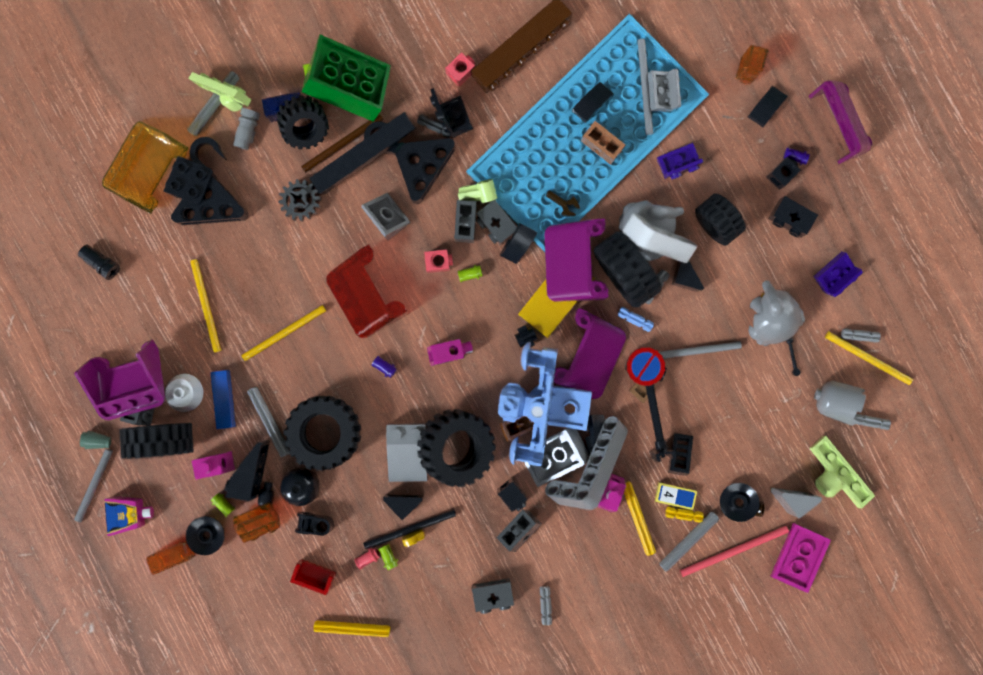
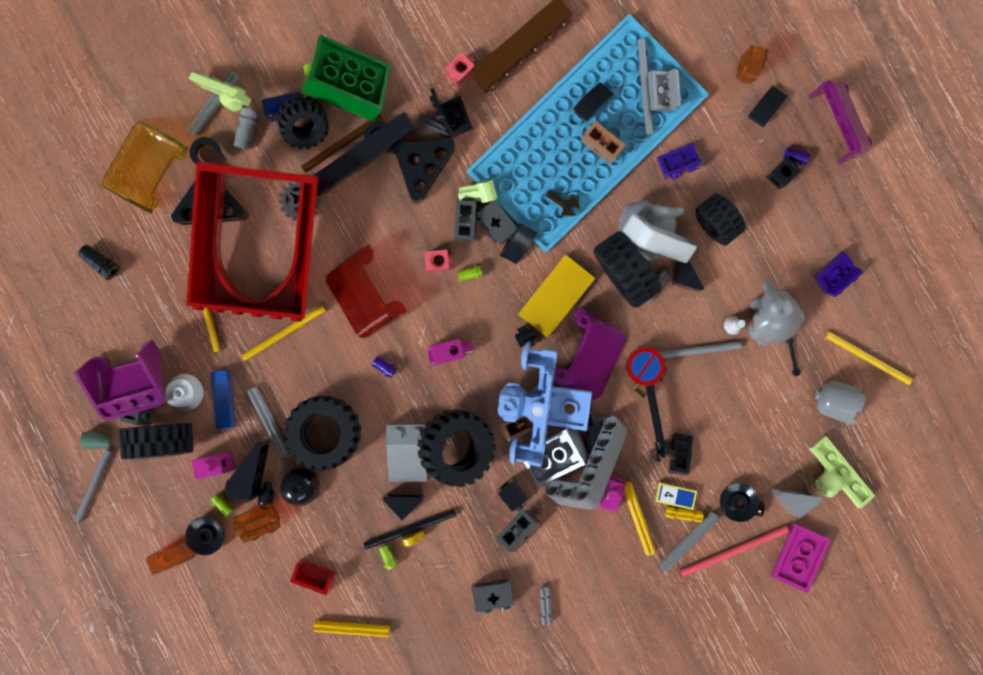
torso [104,496,154,536] -> none
black bracket [164,156,213,205] -> none
black piece [295,512,334,536] -> none
coral pin [354,547,380,570] -> none
light grey slope [361,193,410,241] -> none
magenta windscreen [544,219,608,302] -> none
light blue axle [618,307,654,332] -> none
black brick [768,196,818,238] -> none
light grey axle [841,329,881,343] -> none
light grey axle [854,414,891,430] -> none
none -> red panel [186,162,318,322]
none -> white cone [724,316,745,335]

